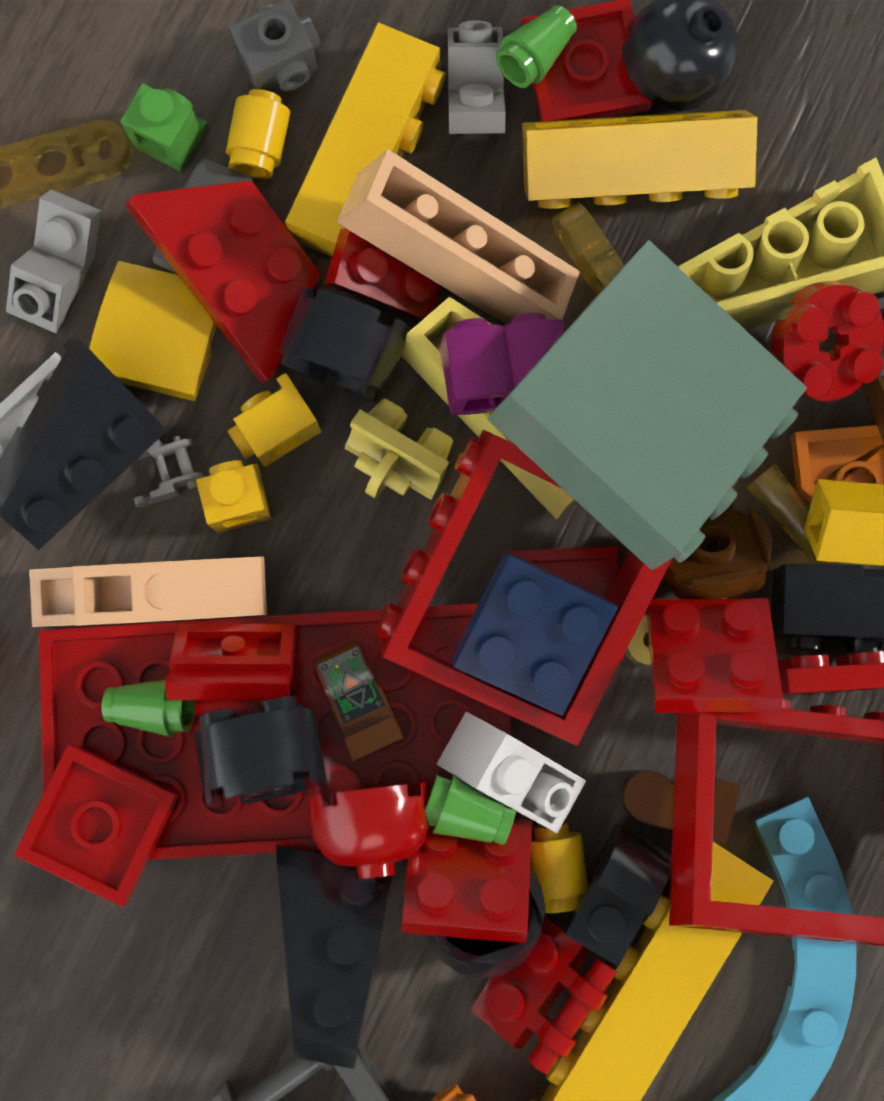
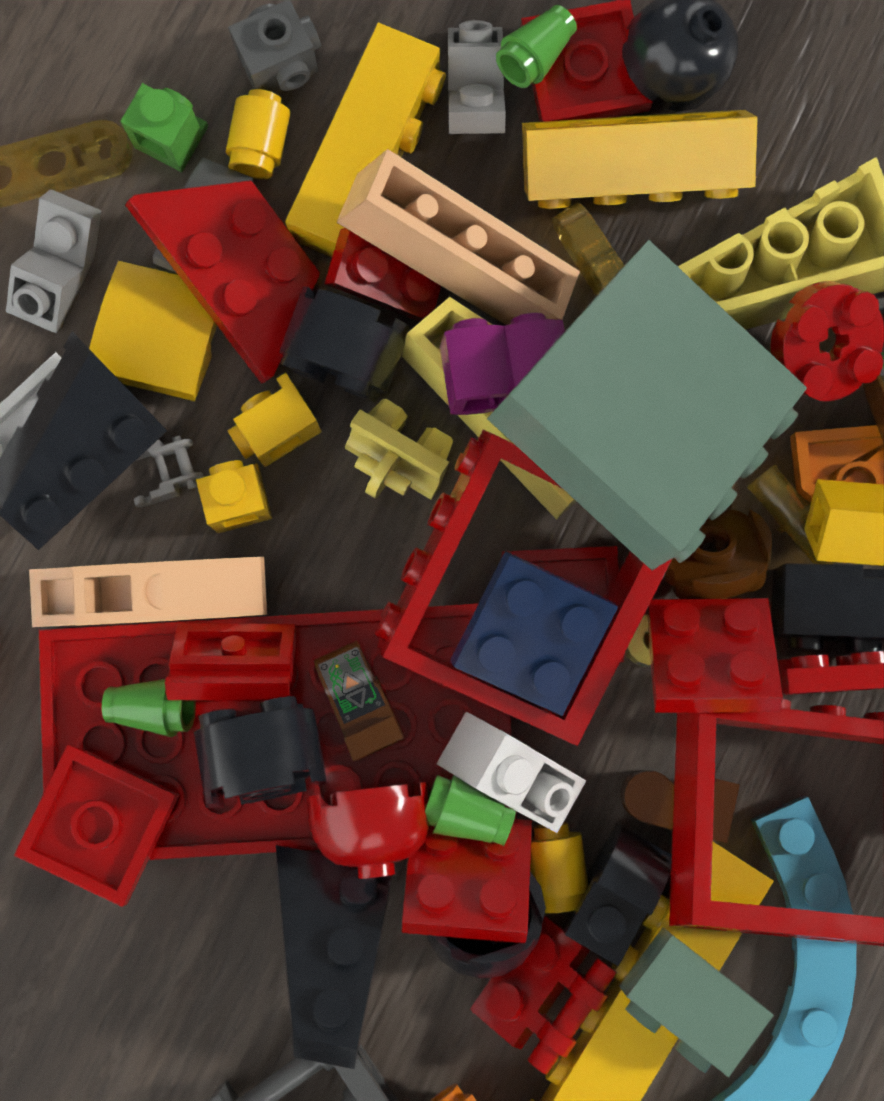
none -> sand green brick [619,927,774,1077]

